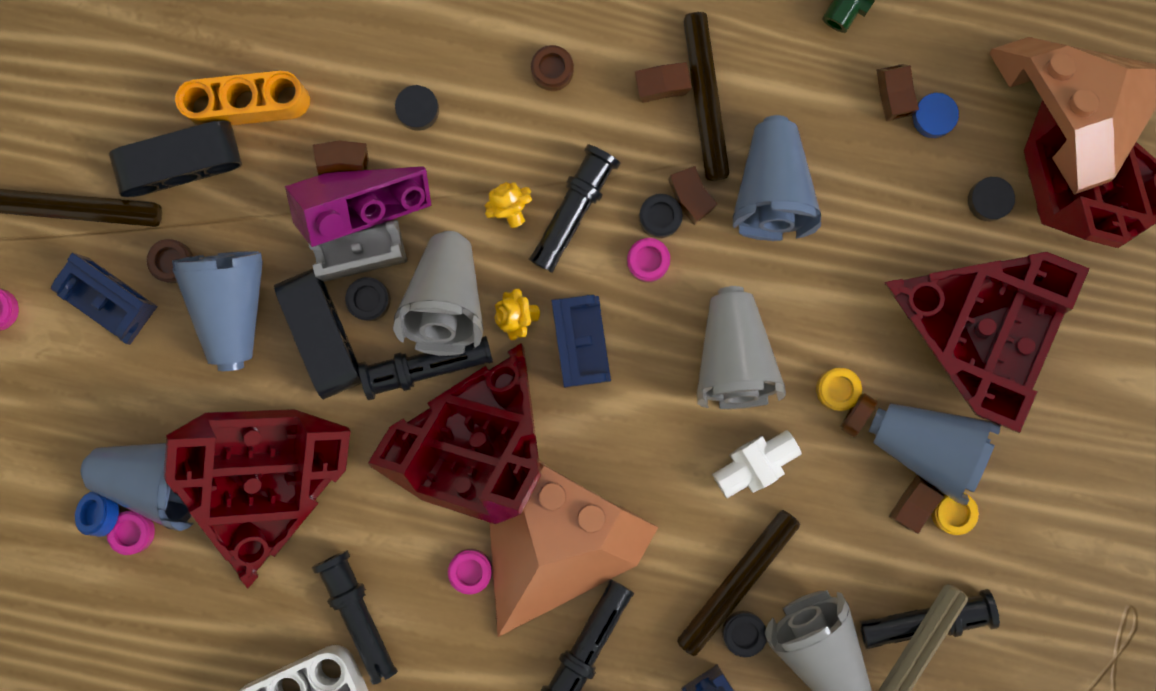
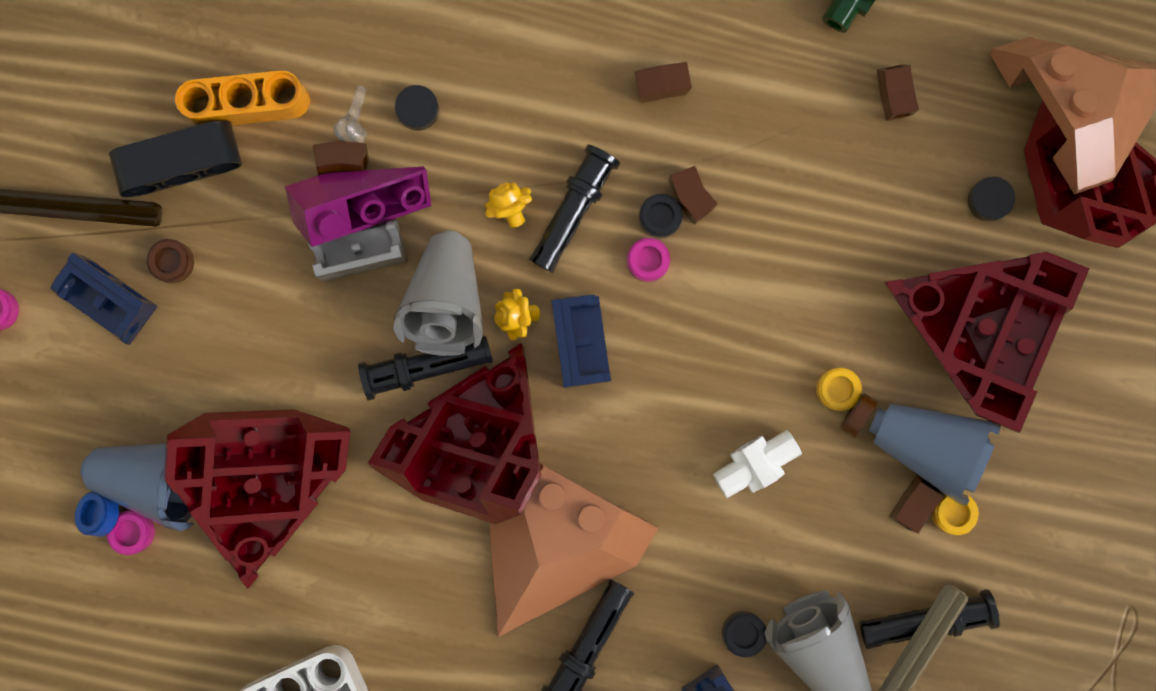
sand blue cone [172,251,263,371] -> none
black beam [274,268,361,400] -> none
black pin [312,550,398,685] -> none
black tile [345,277,391,321] -> none
dark pink tile [448,549,492,594] -> none
reddish brown tile [531,45,574,91] -> none
dark brown axle [677,510,800,656] -> none
dark brown axle [683,12,730,181] -> none
light grey cone [696,286,786,409] -> none
sand blue cone [733,115,821,241] -> none
blue tile [912,93,959,138] -> none
none -> clear hand [333,86,367,143]

